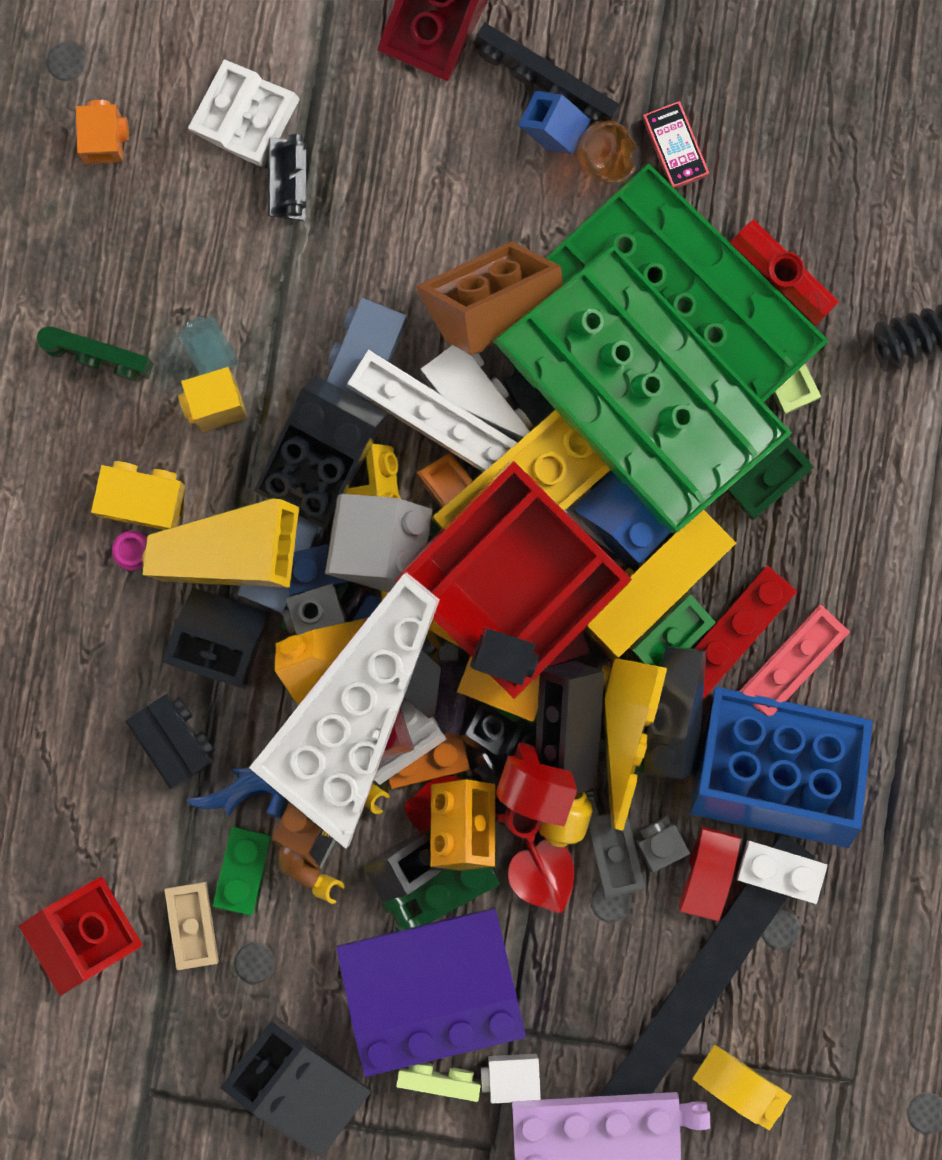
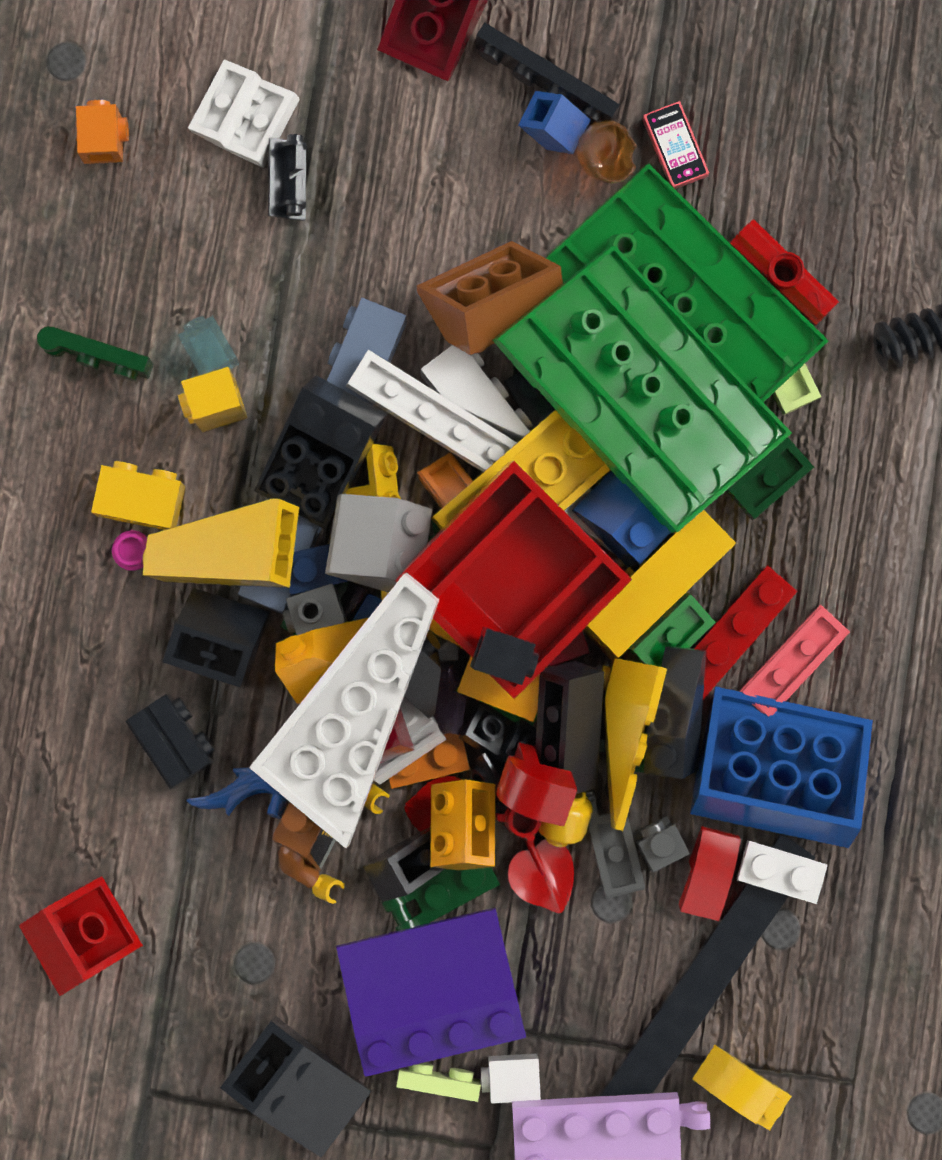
tan plate [164,882,219,970] -> none
green plate [212,826,272,916] -> none

